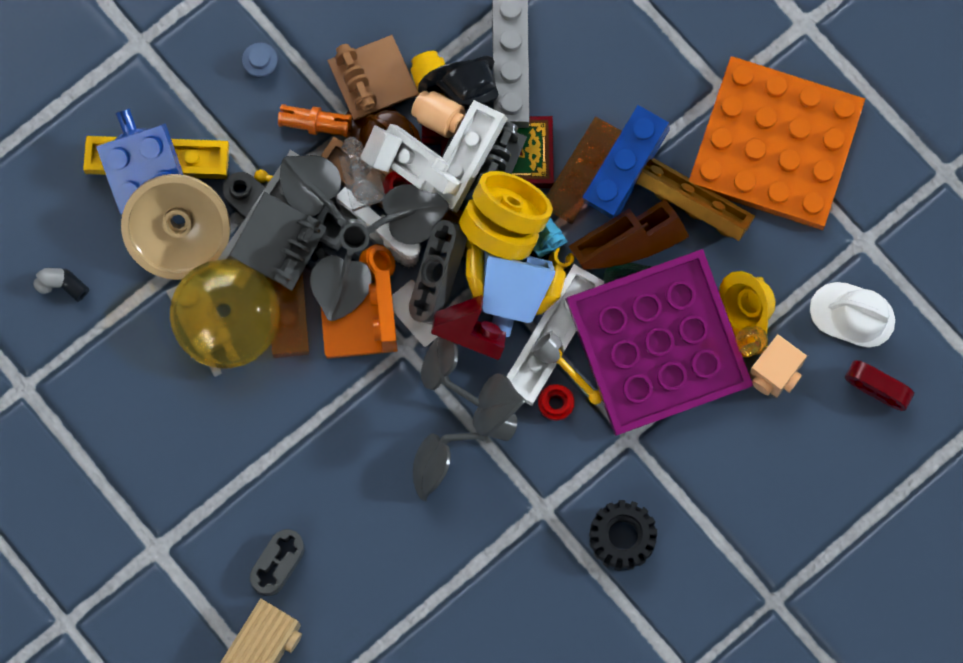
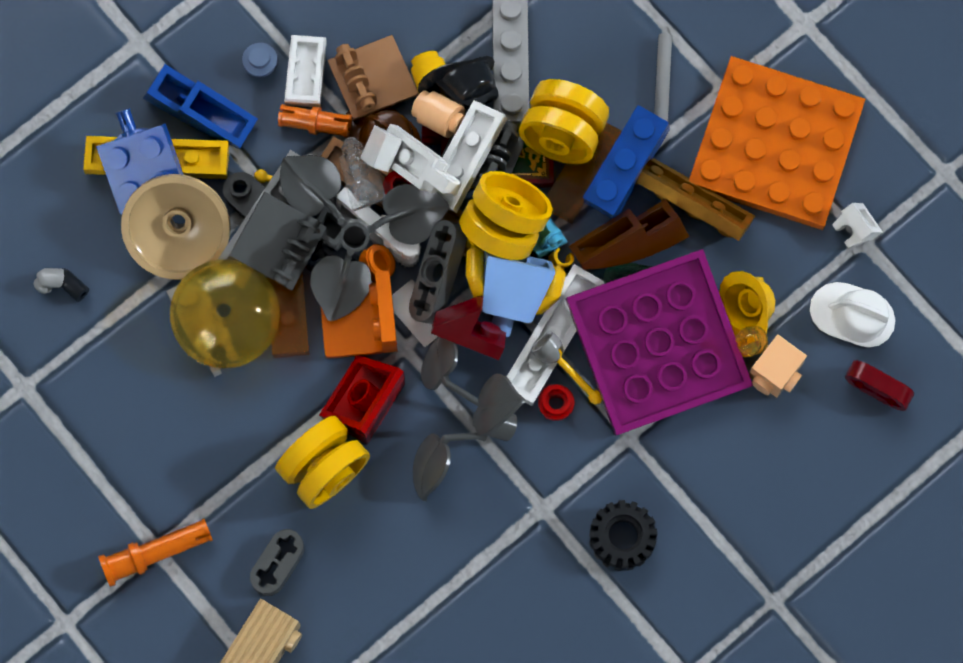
none -> orange pin [98,518,213,587]
none -> blue slope [143,64,258,149]
none -> yellow wheel [275,416,370,509]
none -> white plate [284,35,327,107]
none -> red slope [319,355,405,445]
none -> yellow wheel [519,79,609,165]
none -> light grey bar [654,33,672,122]
none -> white tile [832,203,883,248]

